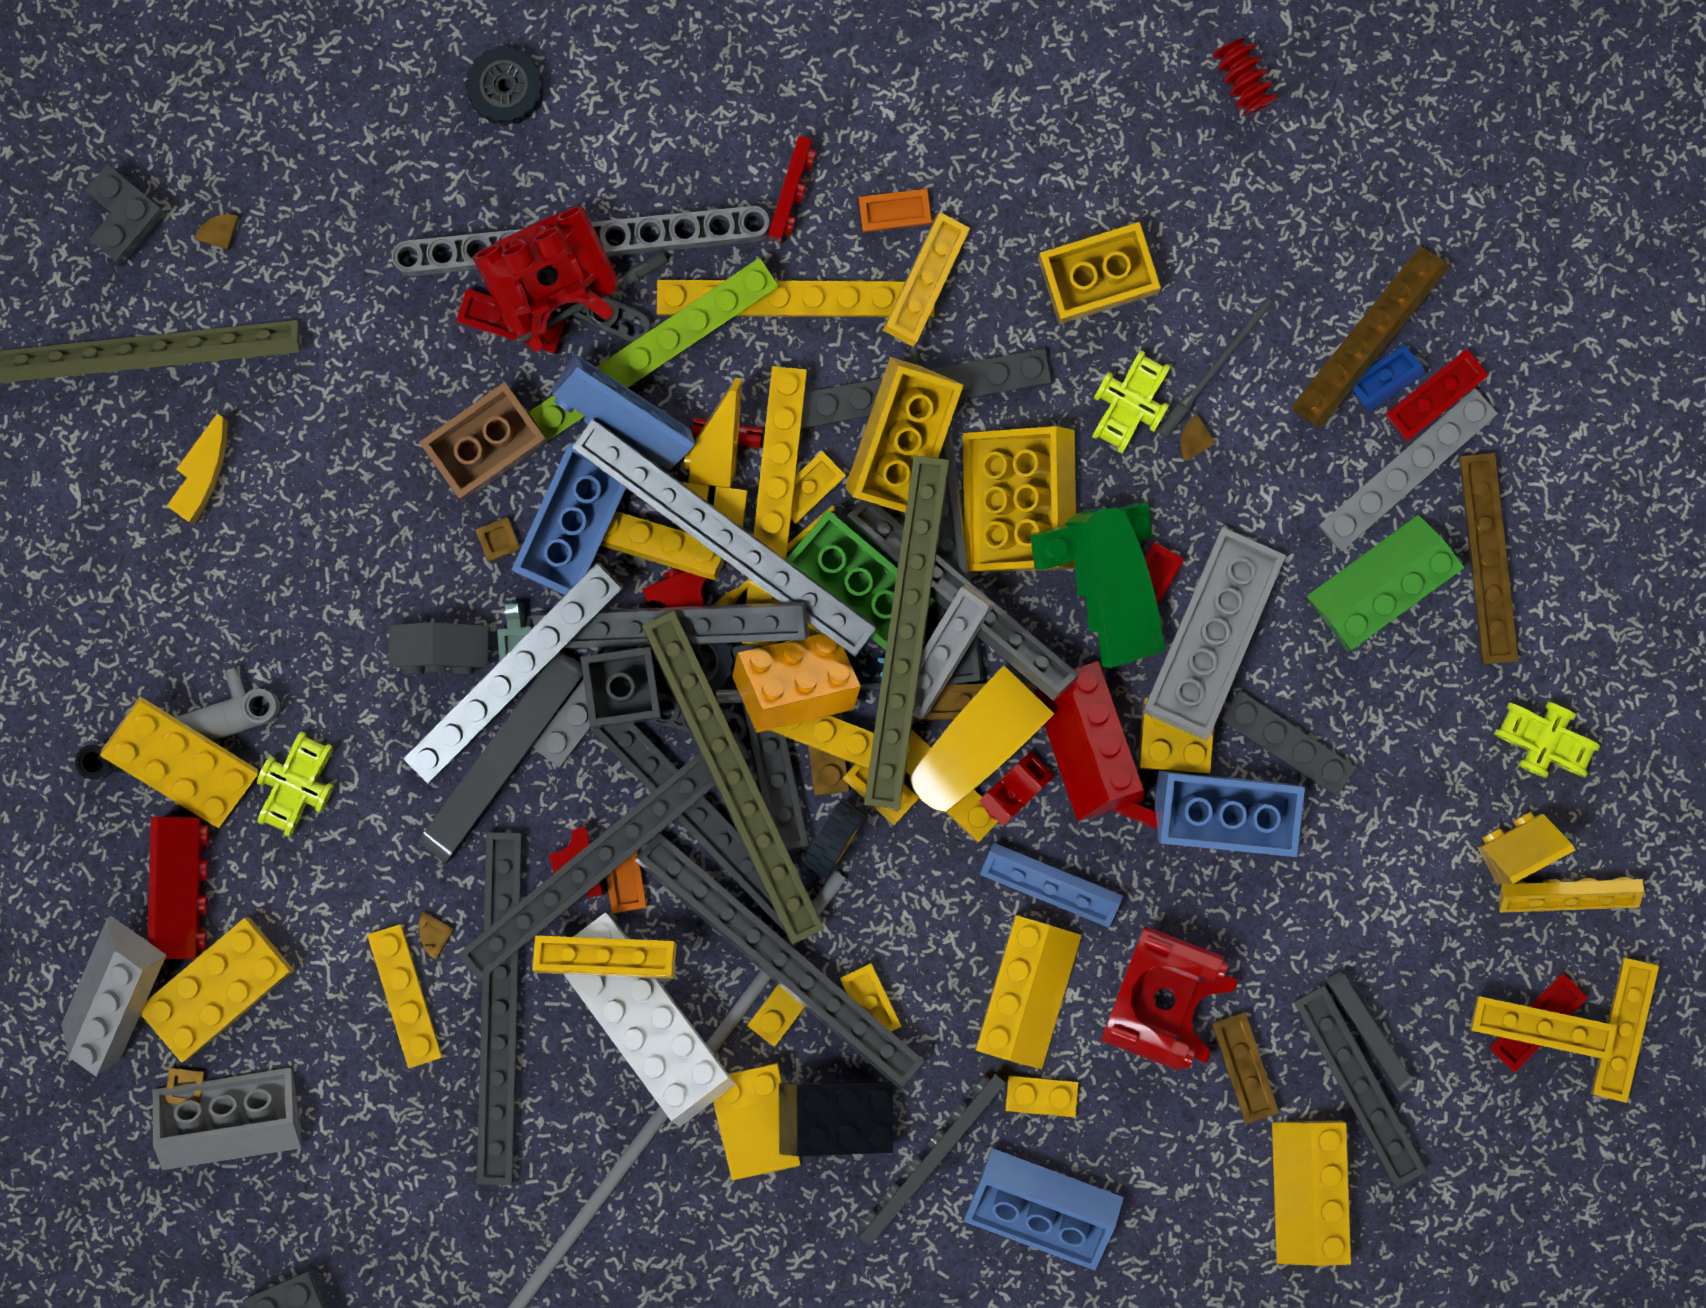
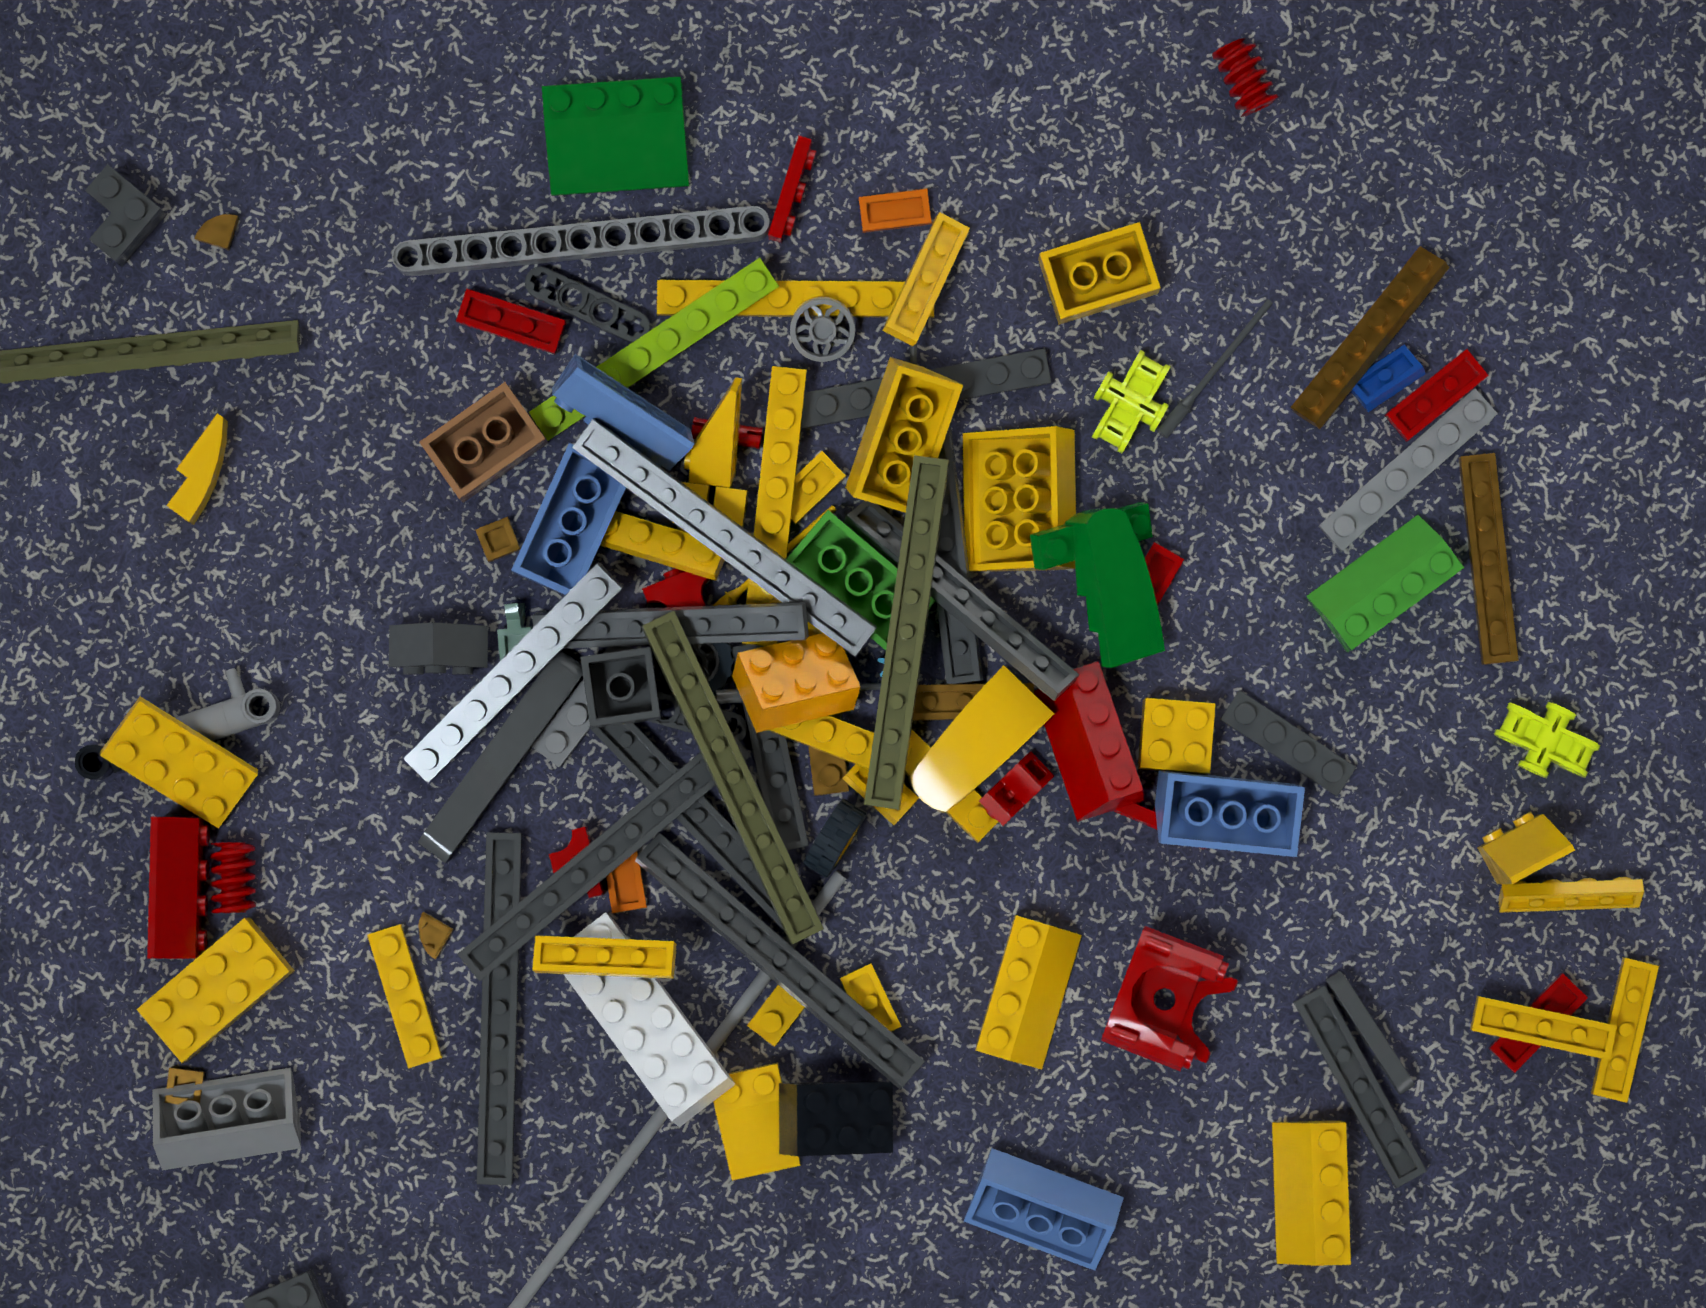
light grey slope [61,916,166,1077] -> none
neon yellow axle [257,731,334,837] -> none
black wheel [466,46,544,126] -> none
red piece [473,206,618,352] -> none
dark grey piece [515,251,668,346] -> none
dark grey plate [859,1073,1006,1246] -> none
light grey plate [914,584,995,720] -> none
medium blue plate [980,843,1123,928] -> none
yellow plate [1005,1075,1079,1117] -> none
light grey plate [1142,527,1286,741] -> none
pearl gold tile [1180,414,1215,462] -> none
pearl gold plate [1211,1012,1279,1124] -> none
none -> red piece [211,842,256,913]
none -> green slope [542,77,689,196]
none -> light grey wheel [790,297,855,362]

